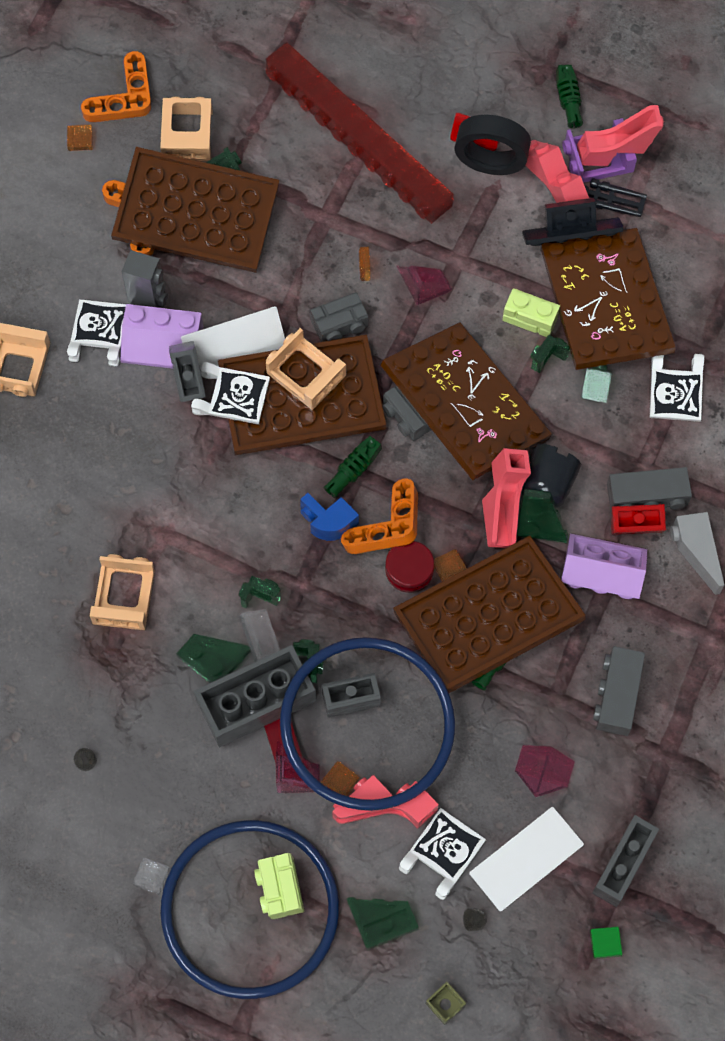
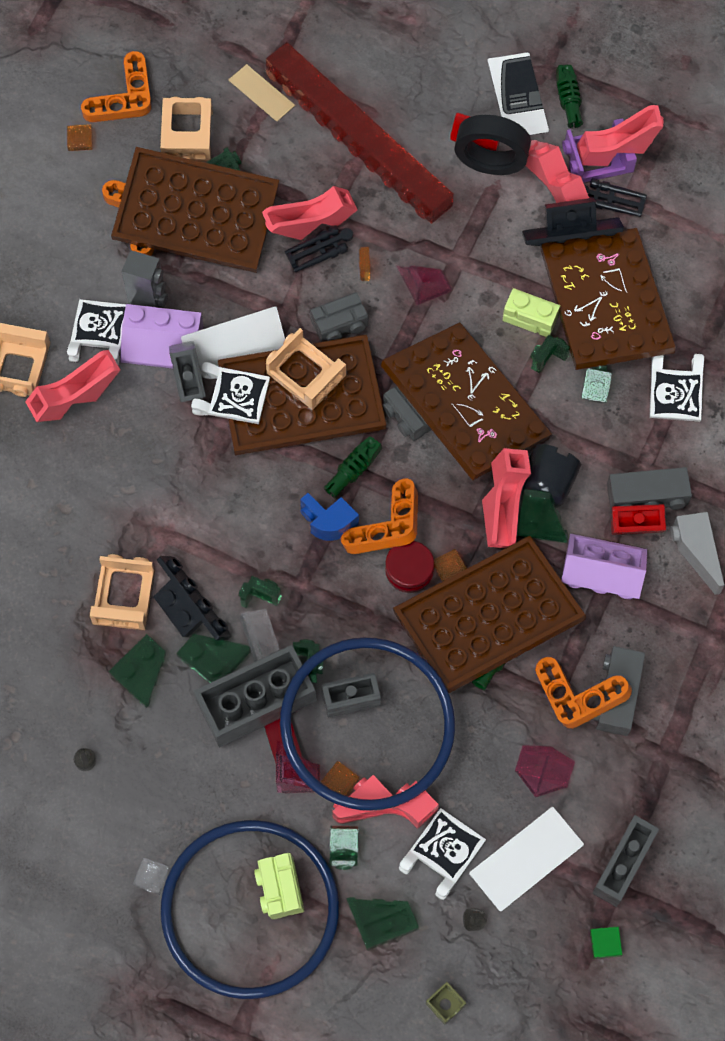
none -> coral arch [25,350,120,422]
none -> clear green wing [109,634,166,708]
none -> black bracket [153,556,232,641]
none -> tan sticker [229,64,295,121]
none -> coral arch [262,186,358,240]
none -> black piece [284,225,354,272]
none -> clear green bracket [330,826,358,870]
none -> sticker [488,52,549,135]
none -> orange beam [535,657,632,728]

